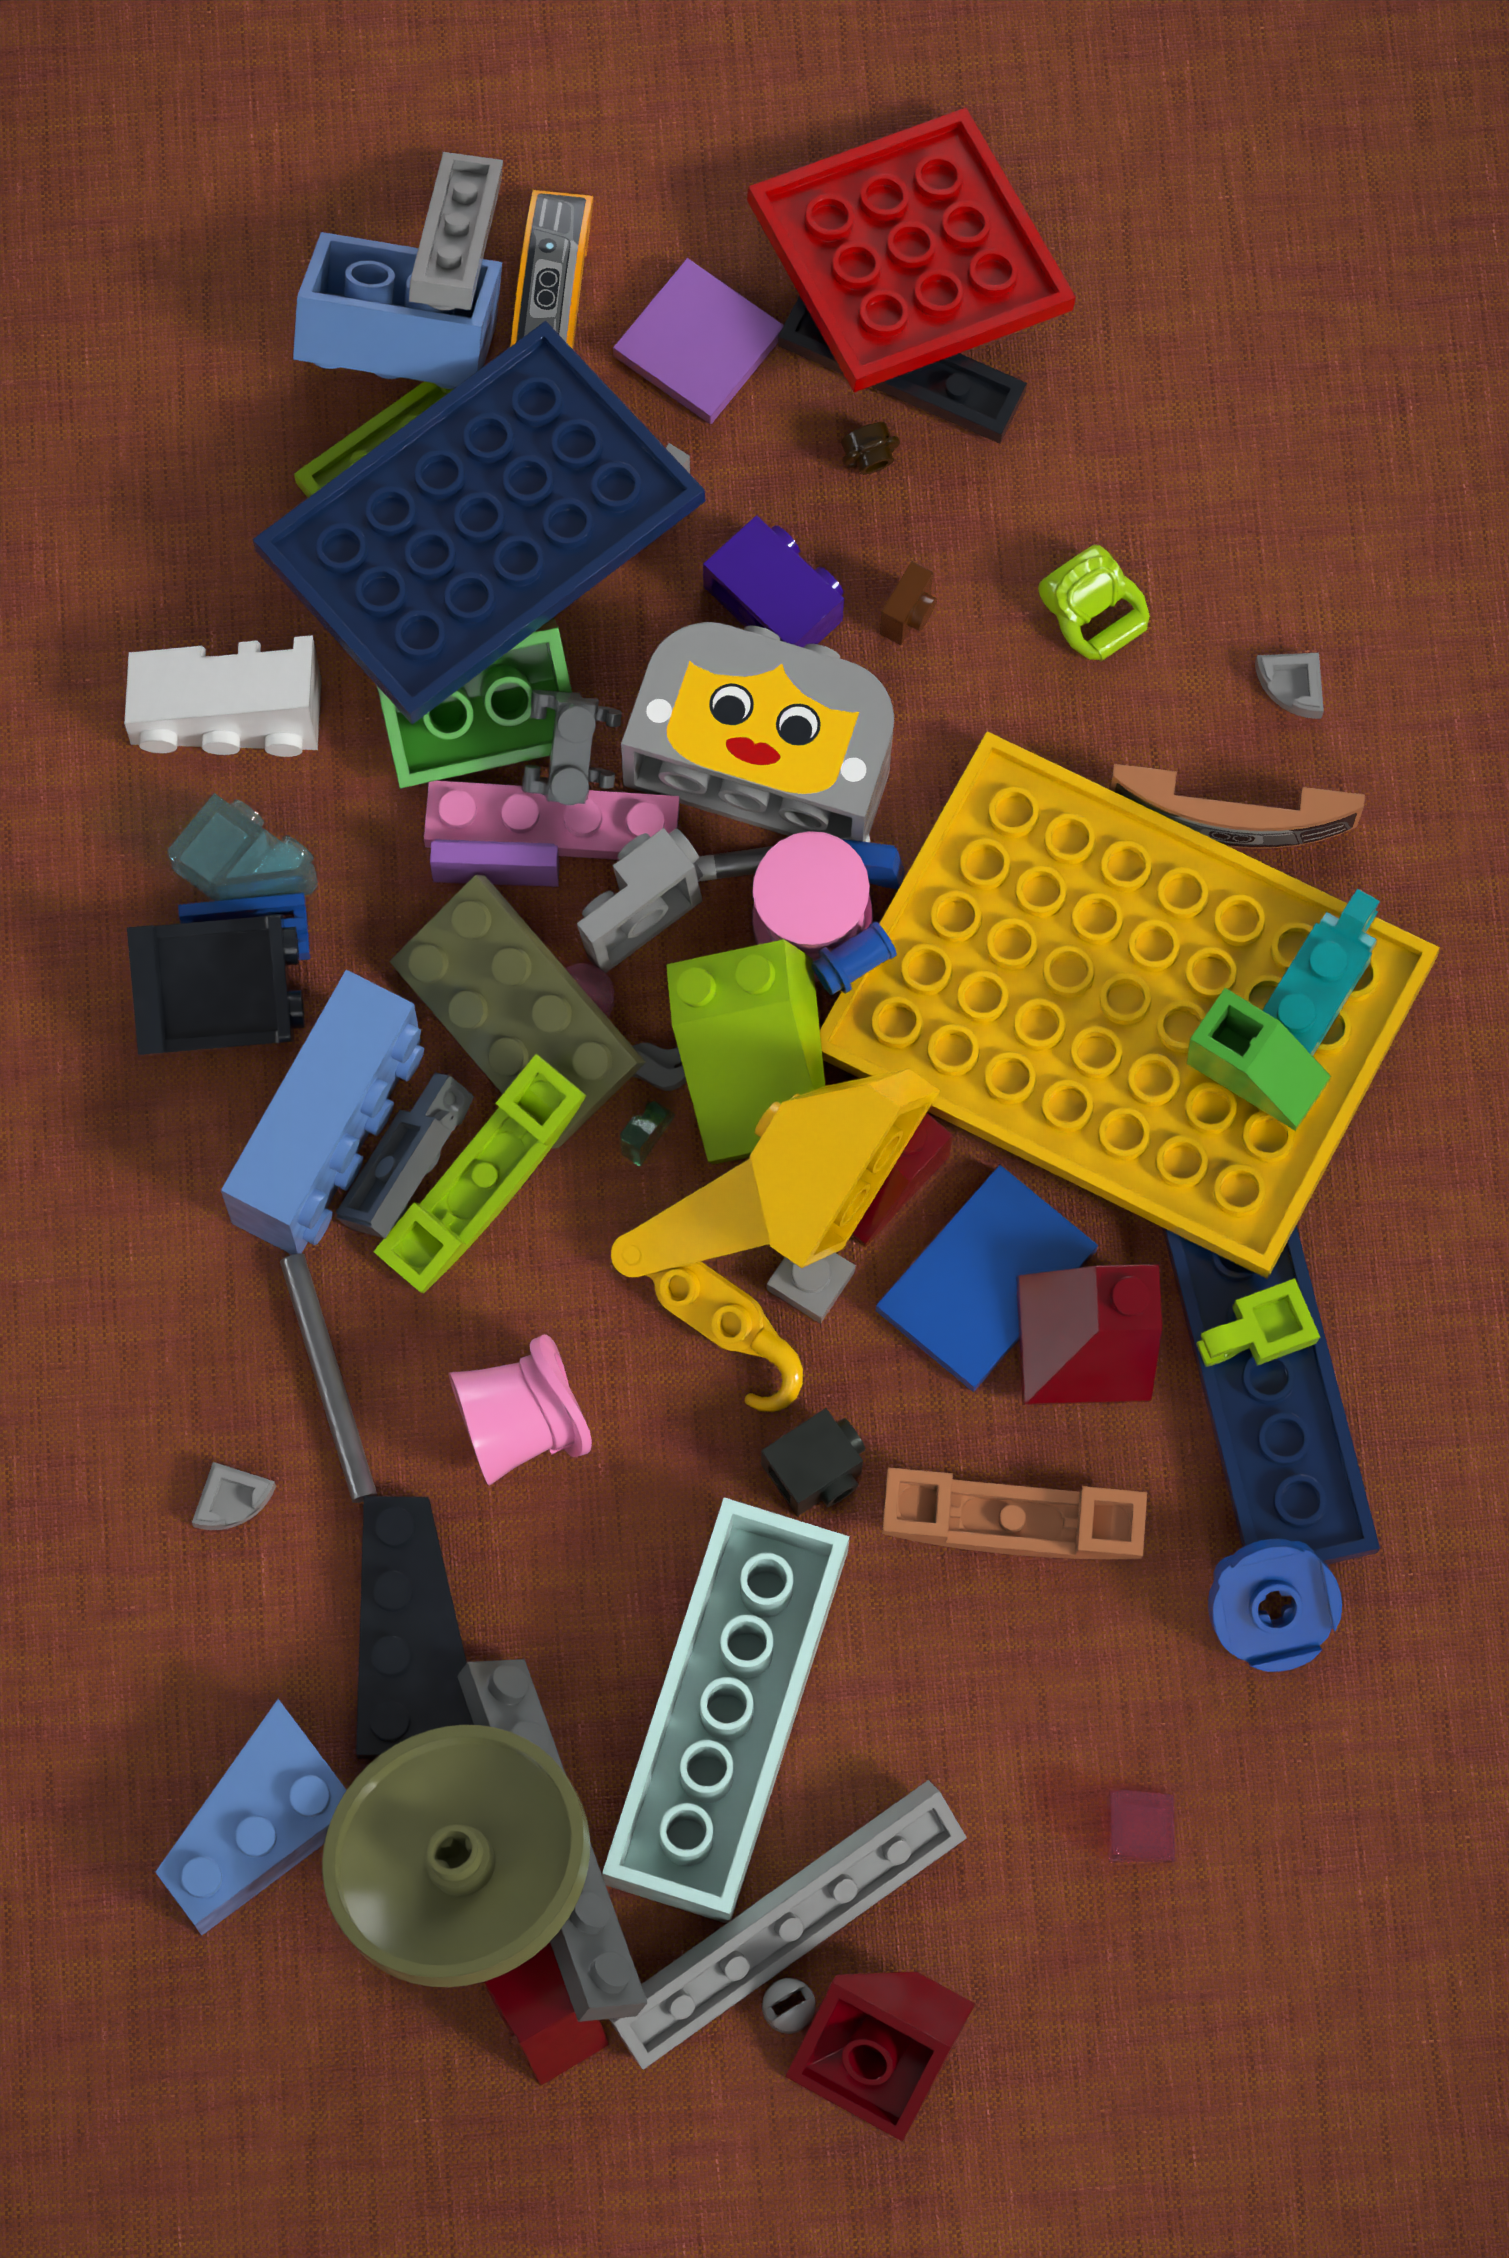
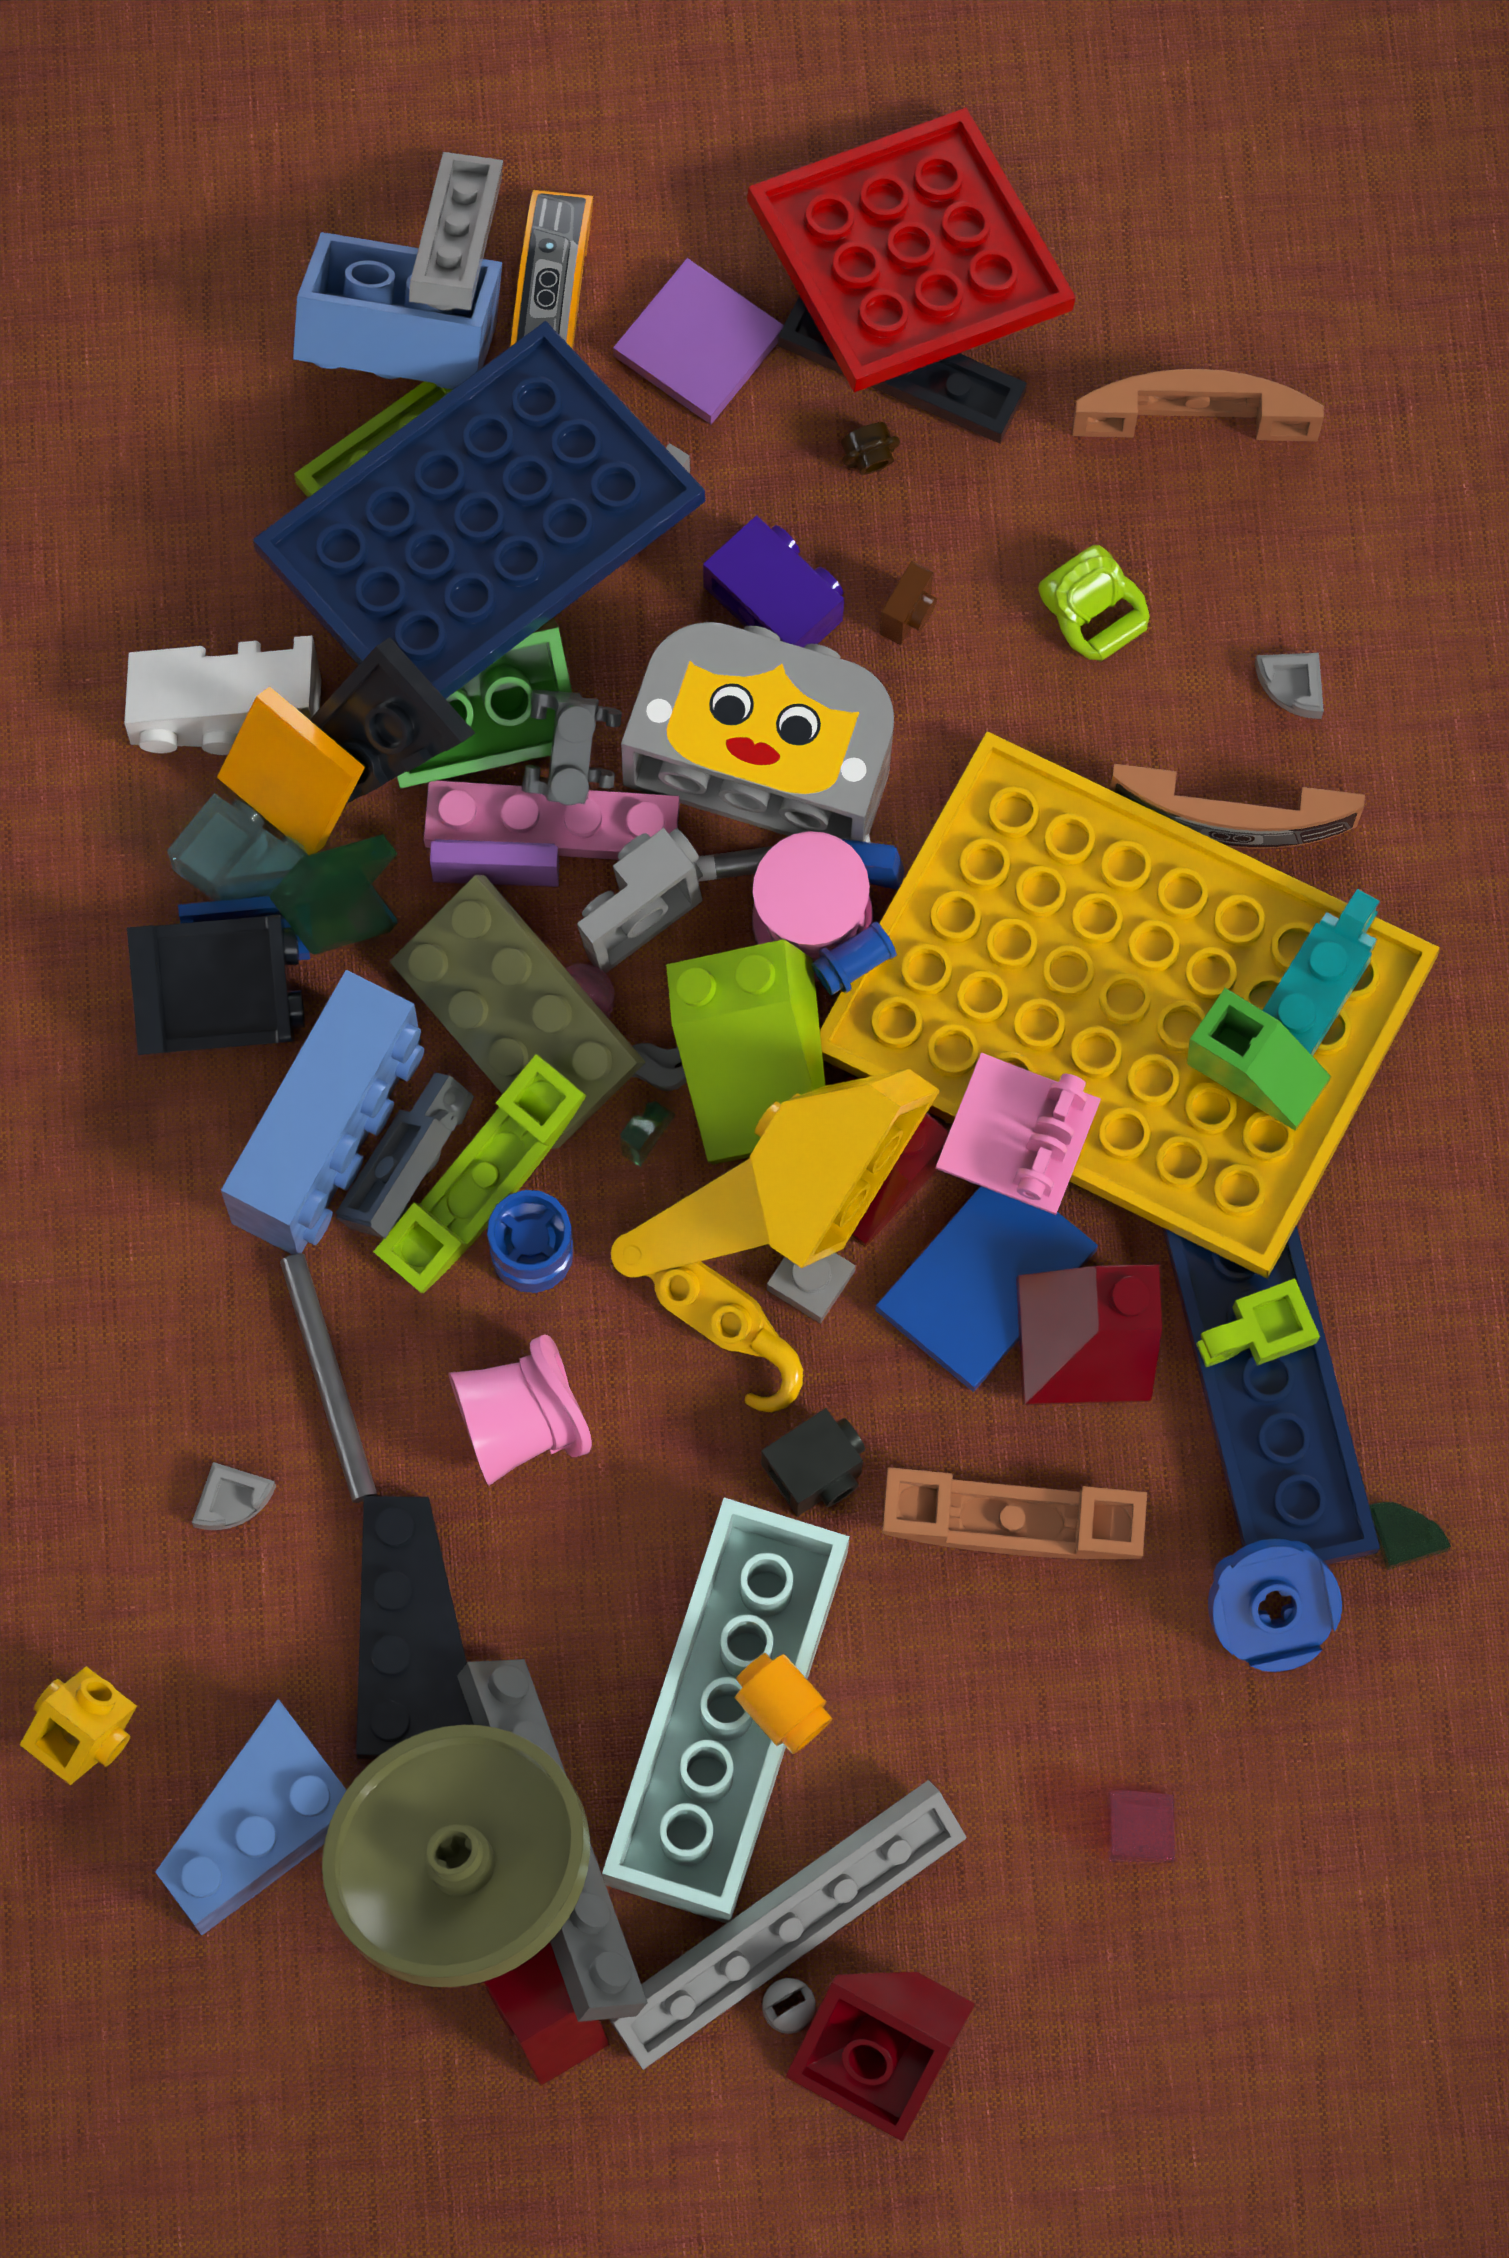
none -> yellow brick [20,1666,137,1785]
none -> light orange tile [217,686,365,857]
none -> clear green panel [269,834,398,955]
none -> black wing [310,637,475,804]
none -> blue wheel [487,1190,573,1293]
none -> light orange brick [735,1653,833,1754]
none -> bright pink hinge [935,1053,1101,1215]
none -> nougat slope [1072,369,1324,442]
none -> clear green tile [1369,1502,1451,1570]

